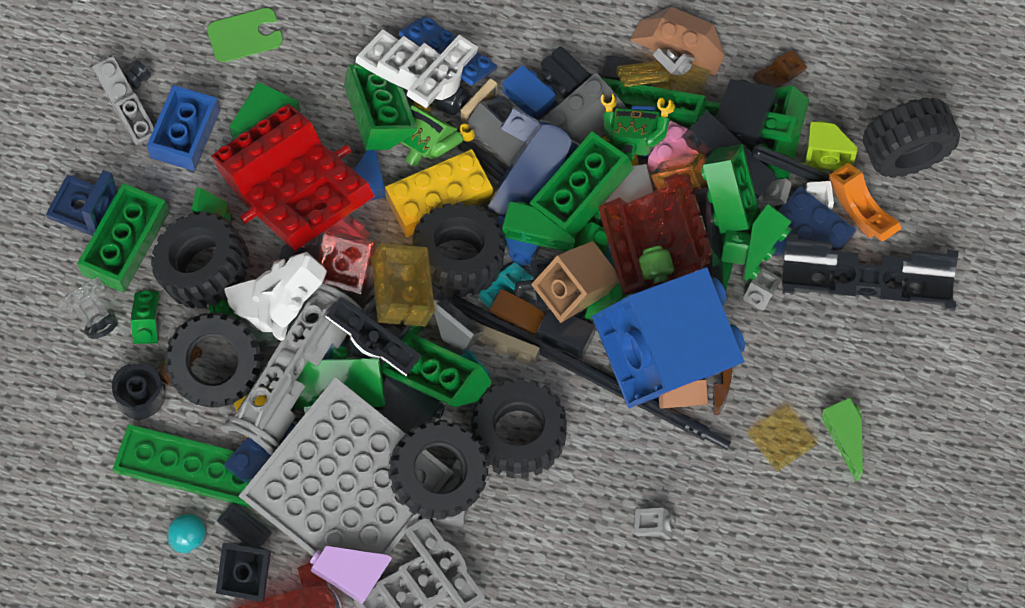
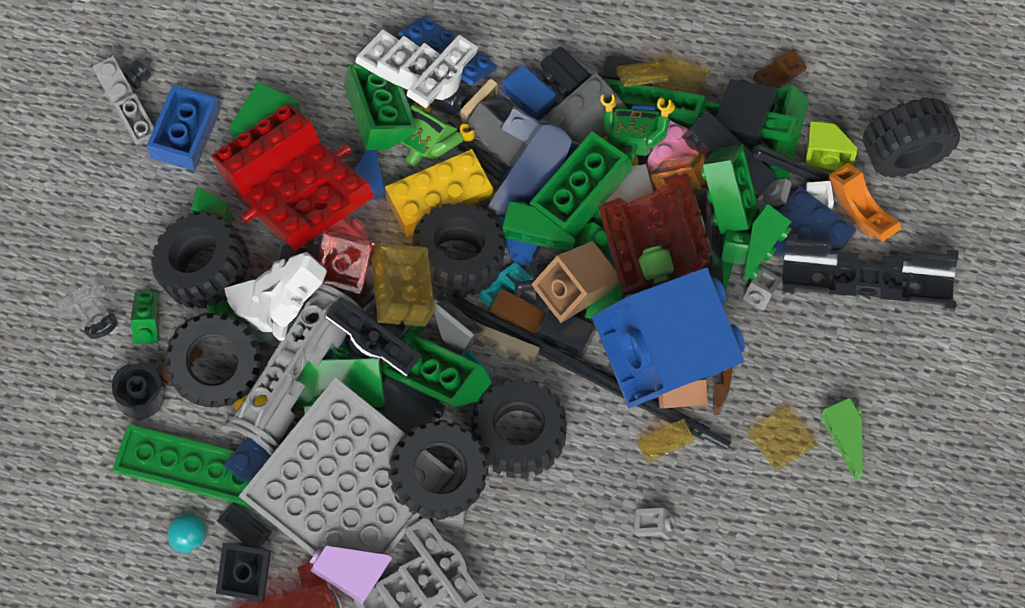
dark blue bracket [46,170,118,236] -> none
green brick [77,183,169,293] -> none
bright green piece [207,8,283,62] -> none
nougat wedge [630,7,725,76] -> none
light grey bracket [653,48,695,76] -> none
none -> clear yellow slope [636,419,694,463]

